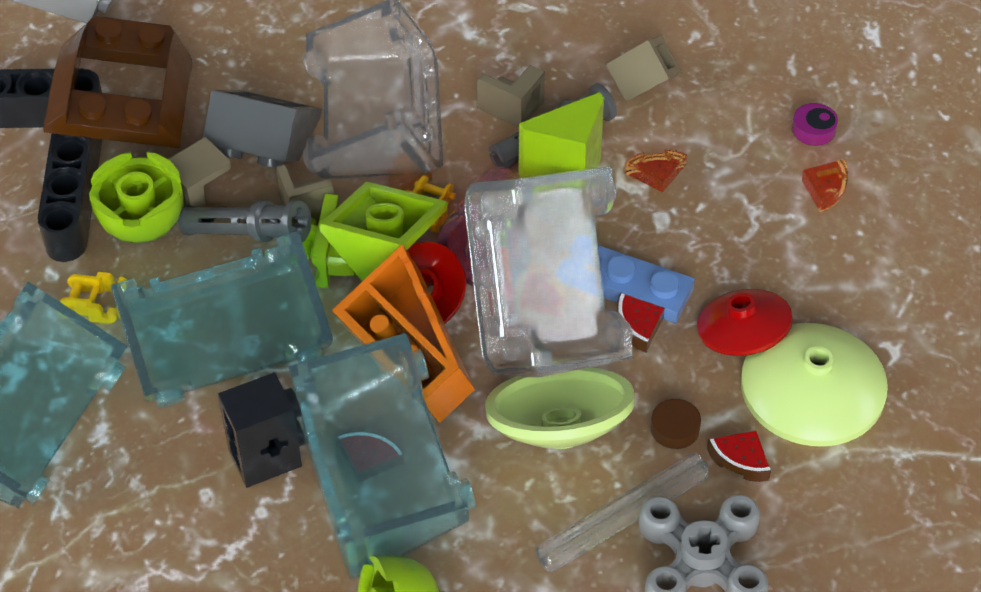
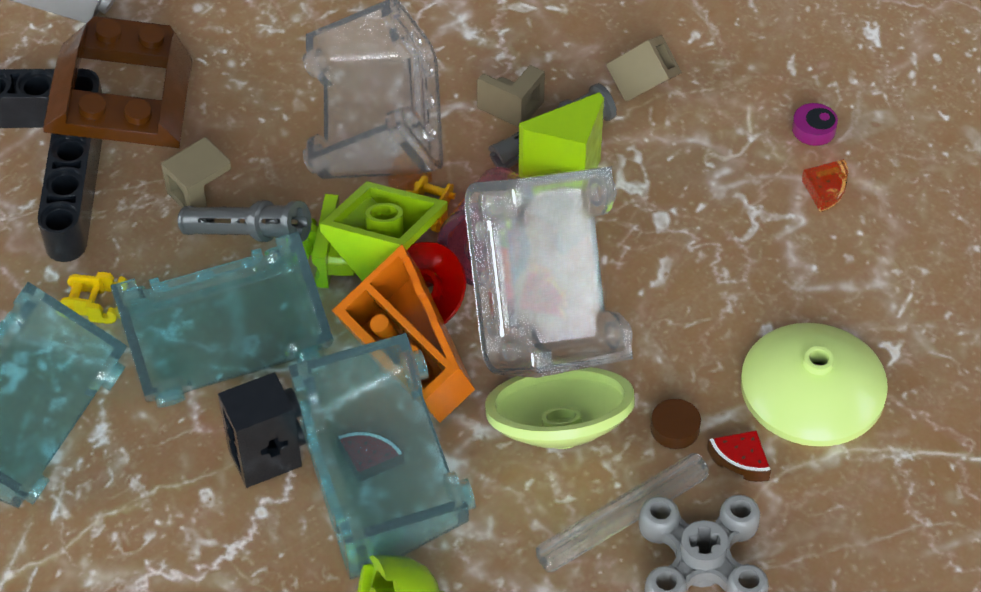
lime cylinder [89,152,184,244] -> none
dark grey slope [203,90,322,168] -> none
dark tan panel [276,165,334,226] -> none
medium blue plate [556,234,695,324] -> none
red tile [617,293,665,352] -> none
clear orange tile [625,149,687,192] -> none
red dish [697,289,793,356] -> none

